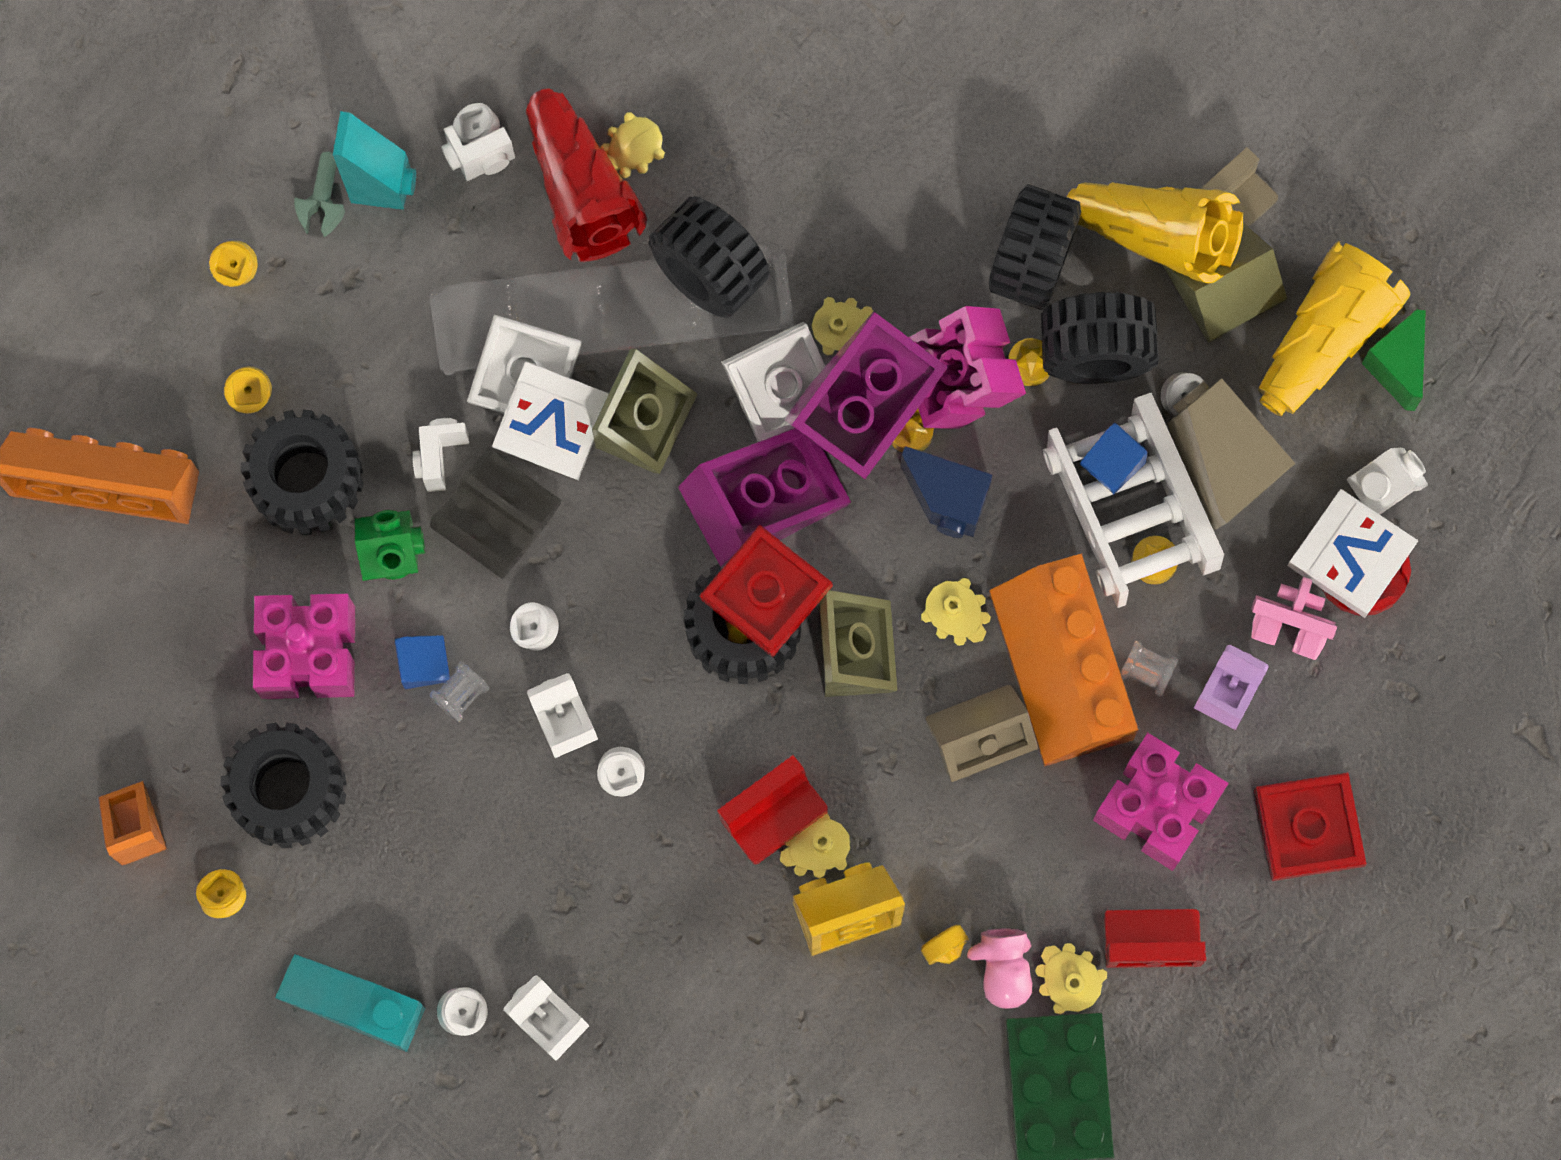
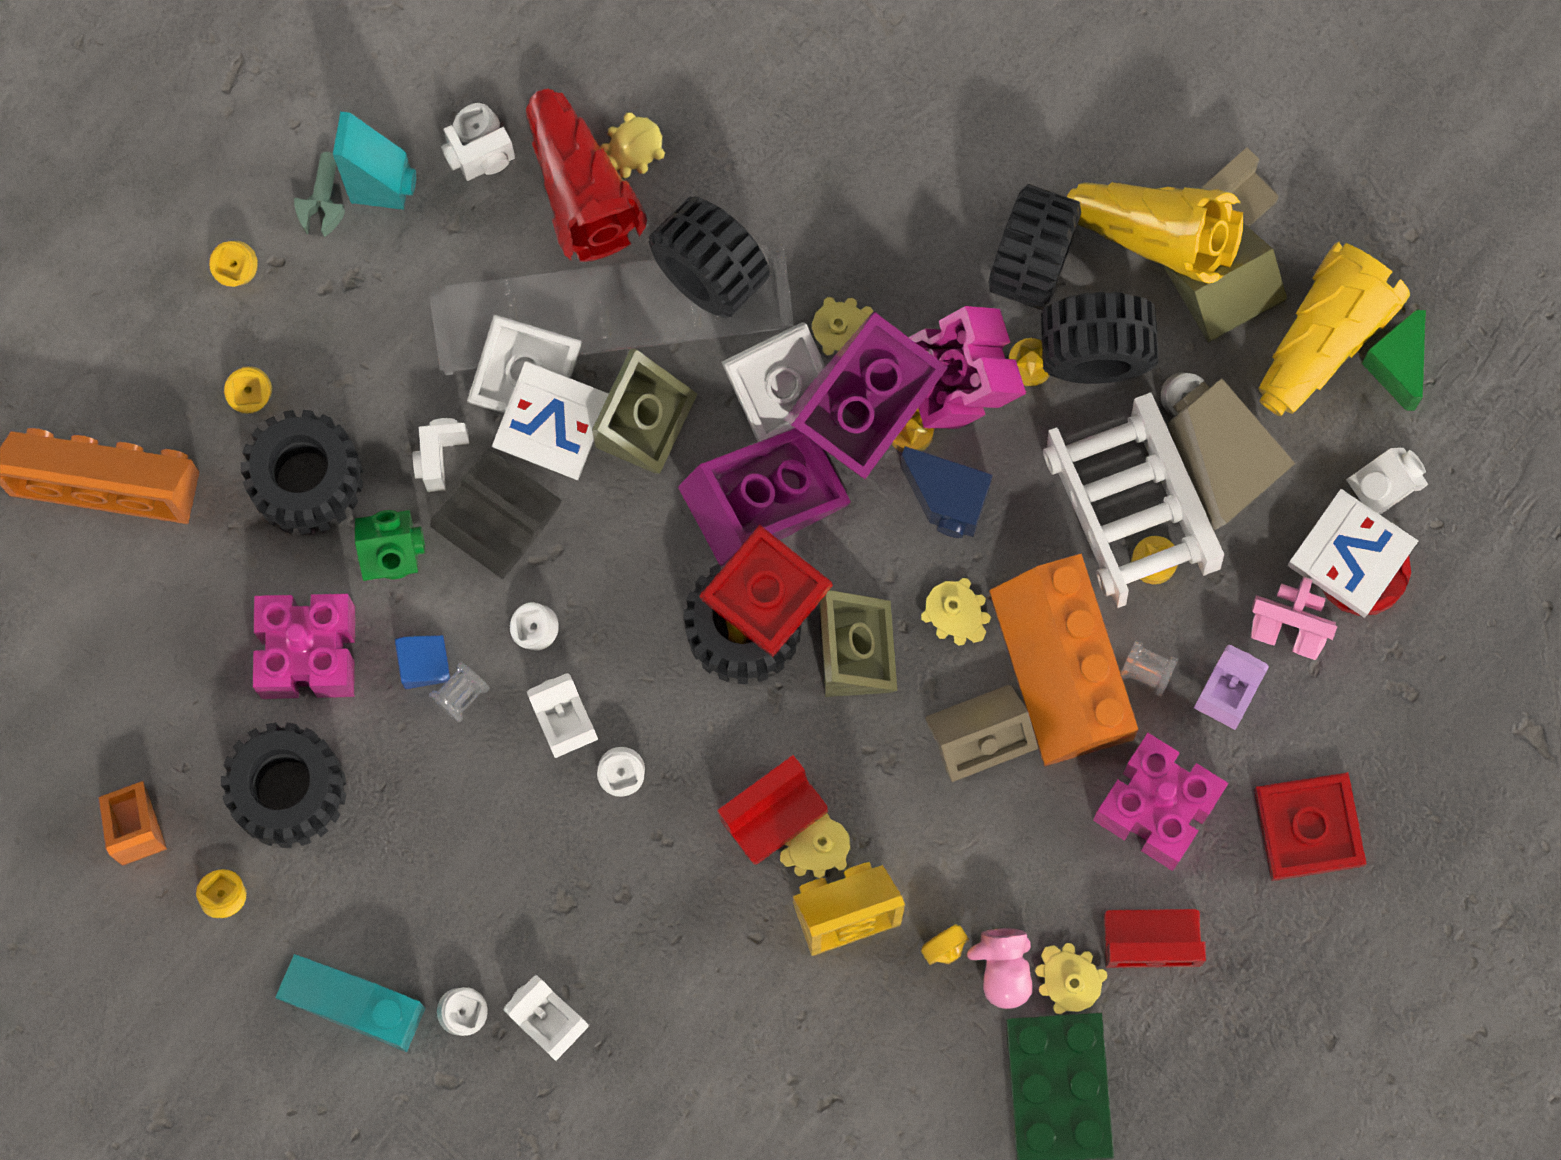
blue slope [1080,423,1148,494] -> none

